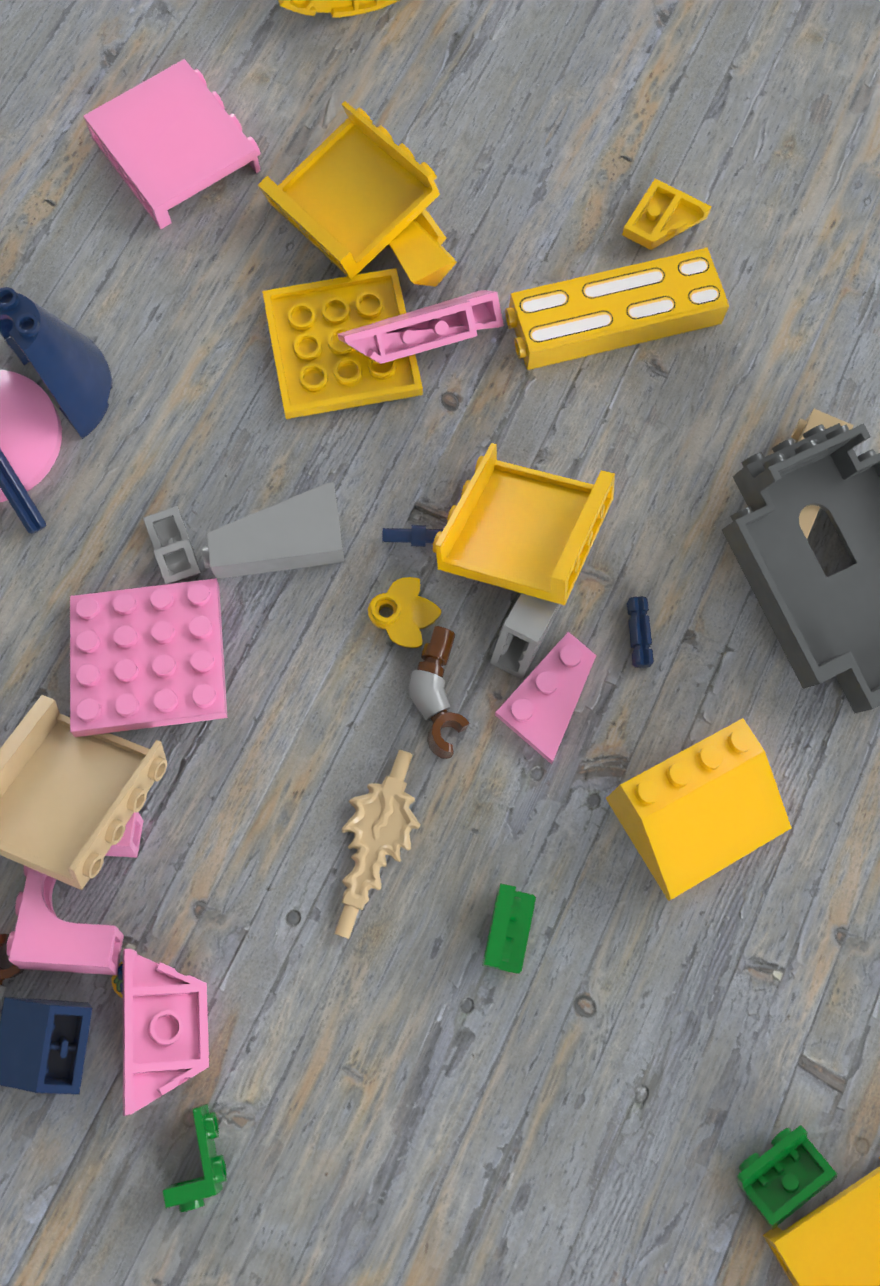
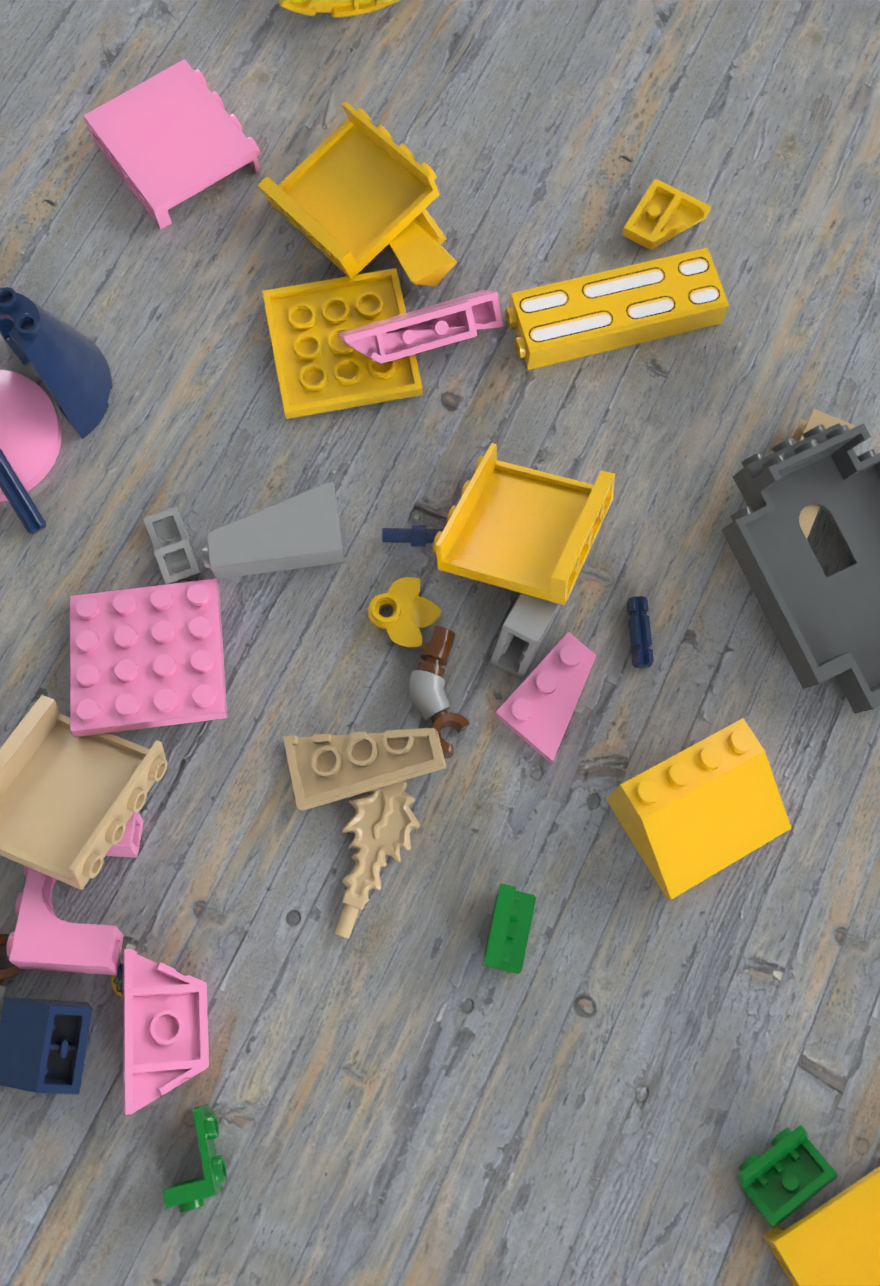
none -> tan wing [283,728,447,811]

